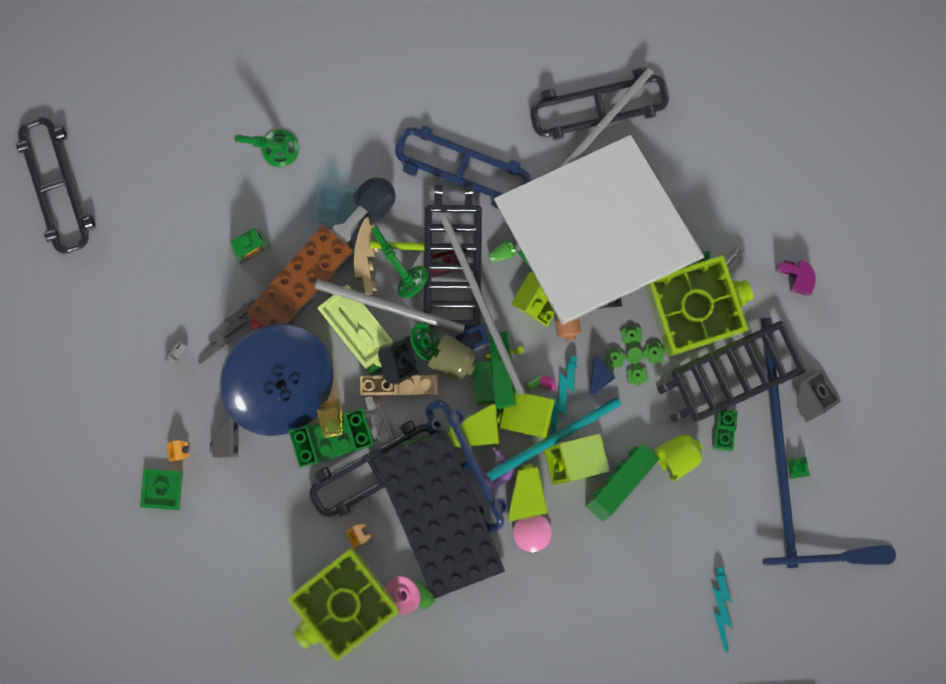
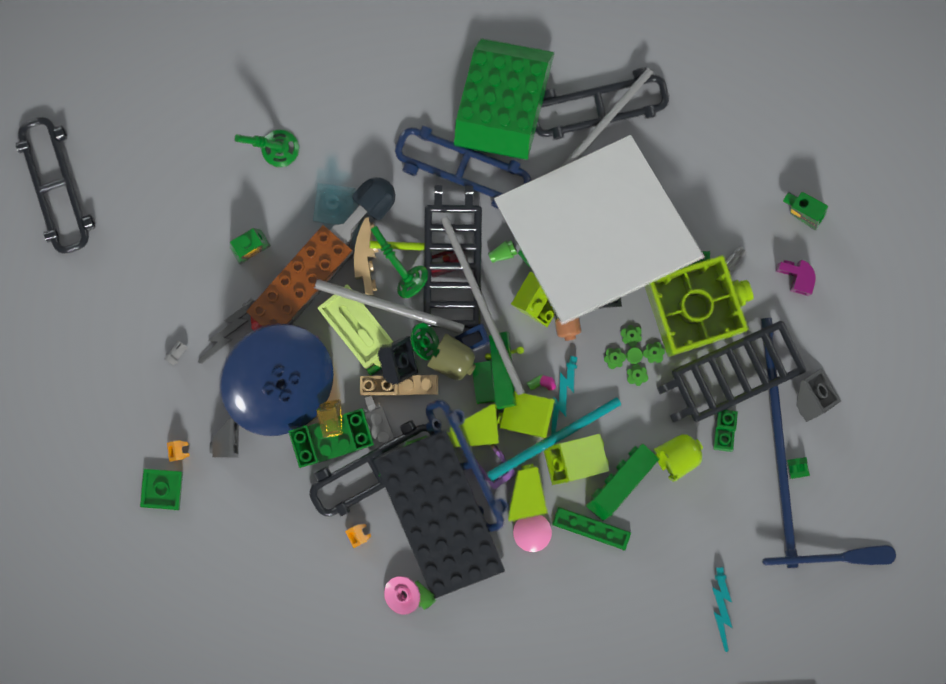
lime brick [287,547,401,662] -> none
dark blue slope [589,356,616,395] -> none
none -> green slope [454,38,555,160]
none -> green tile [552,507,632,550]
none -> green torso [783,192,828,231]

